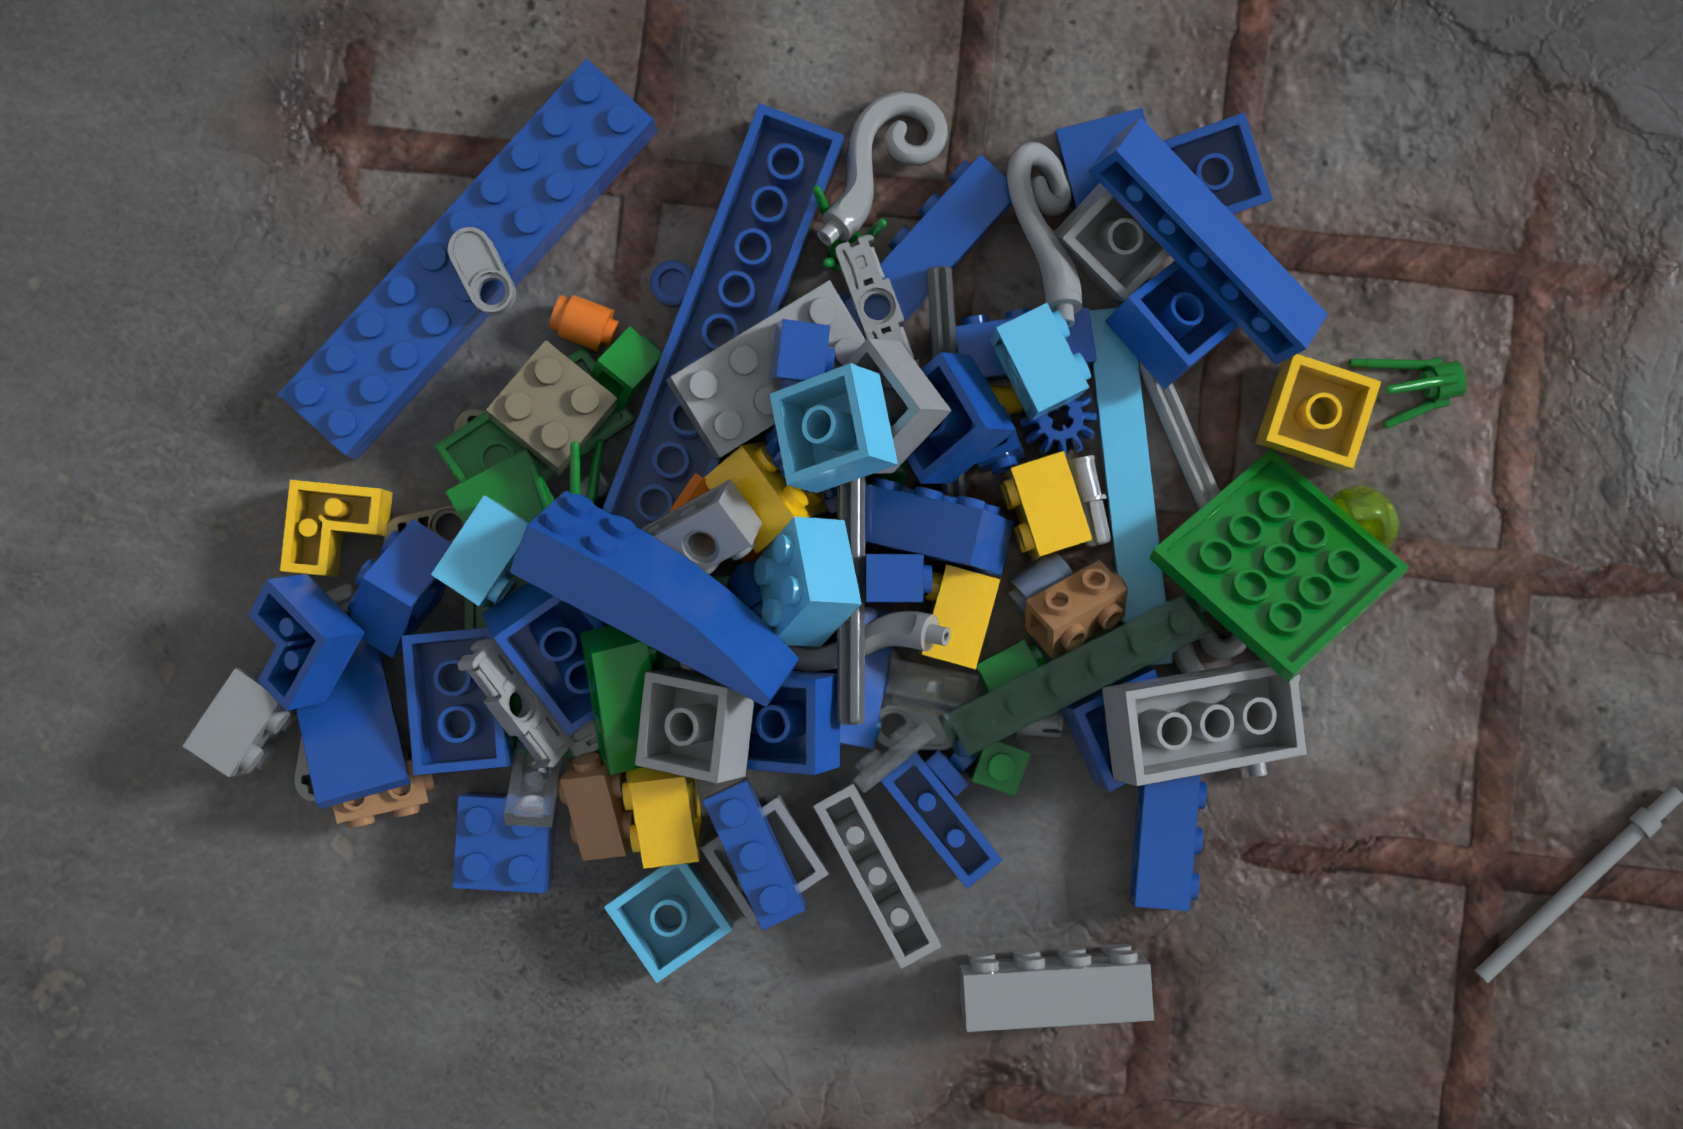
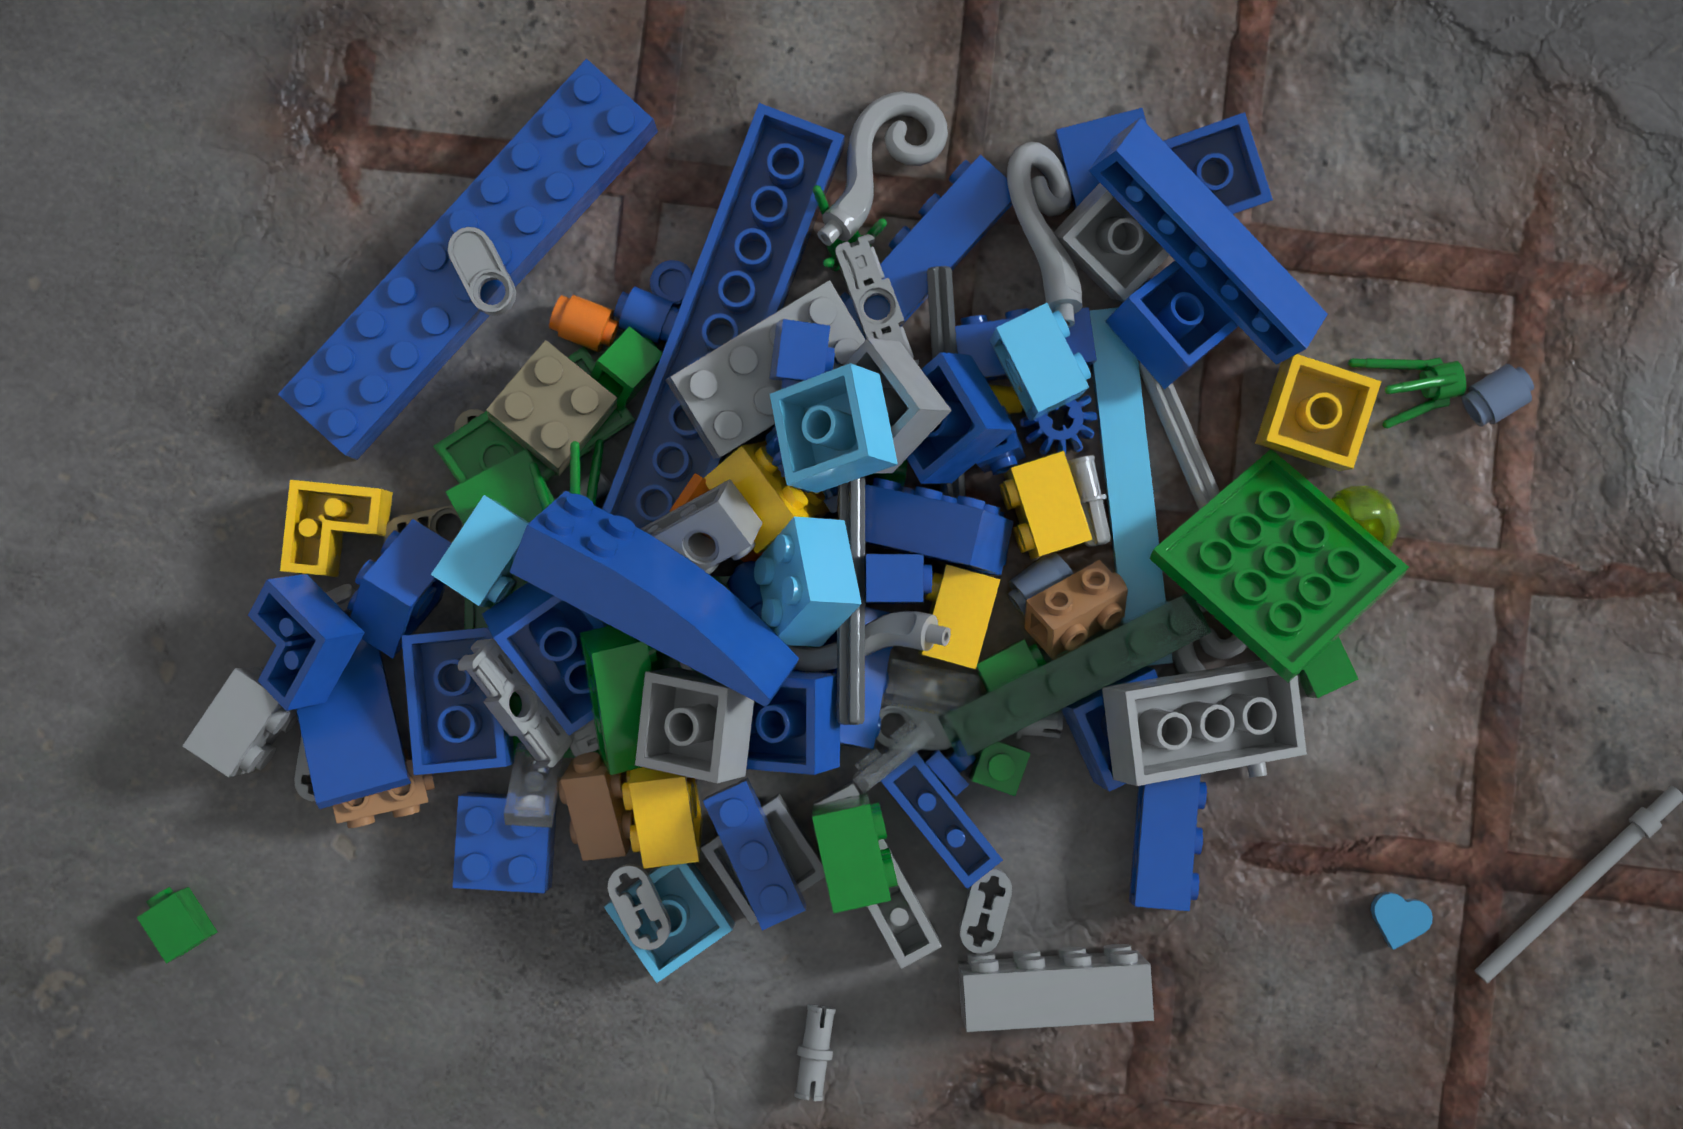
none -> green brick [137,887,218,964]
none -> light grey beam [607,863,671,950]
none -> blue brick [614,286,679,344]
none -> light grey pin [794,1004,836,1101]
none -> green brick [812,793,898,914]
none -> light grey beam [959,867,1012,954]
none -> green brick [1299,636,1359,698]
none -> dark azure tile [1371,892,1433,950]
none -> sand blue brick [1462,364,1534,427]

